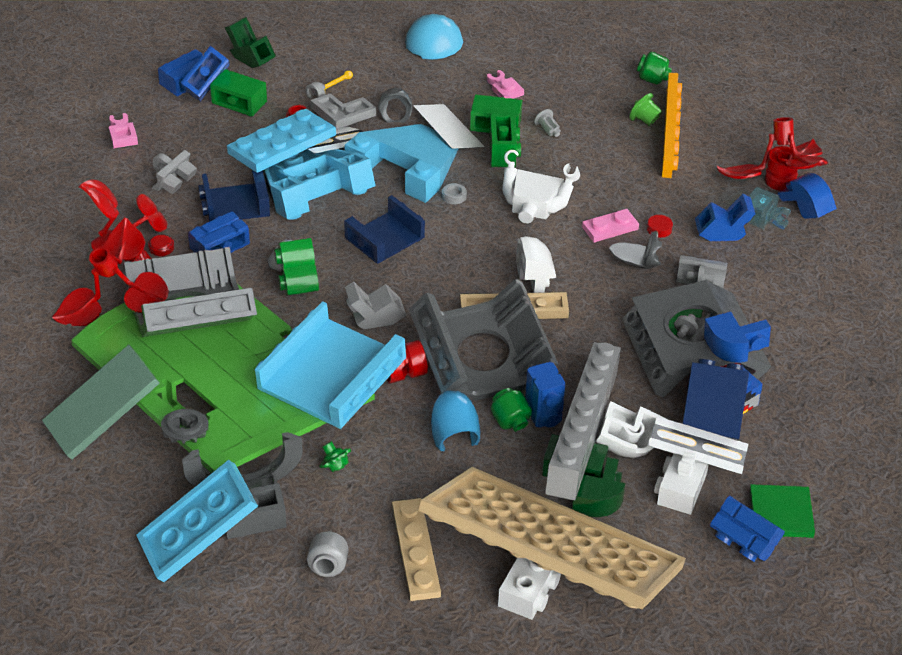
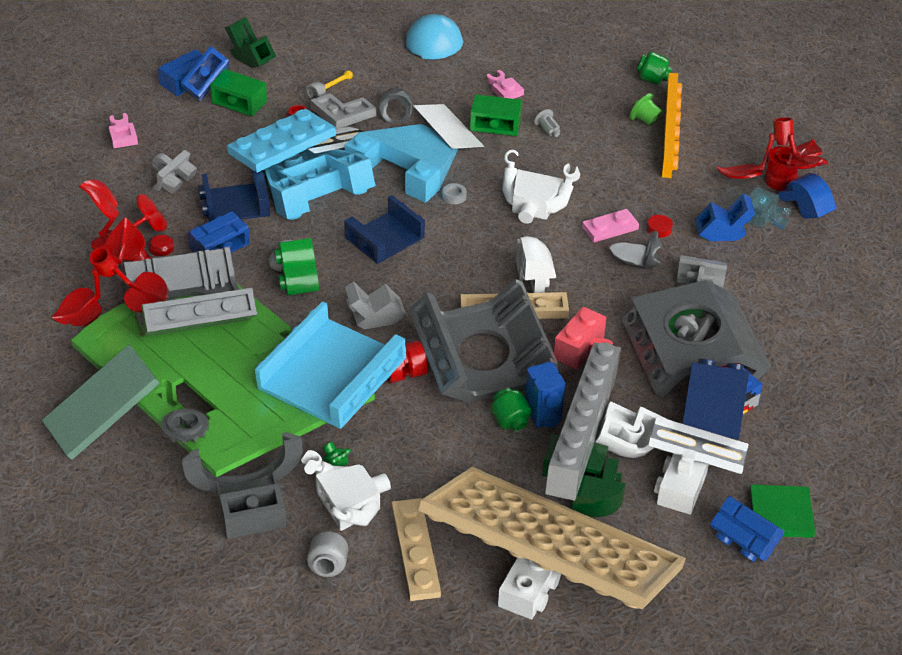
medium azure plate [136,460,258,582] -> none
dark azure piece [431,391,481,451] -> none
green brick [490,114,521,167] -> none
blue brick [704,312,771,363] -> none
none -> white torso [301,450,391,531]
none -> coral brick [554,307,613,370]

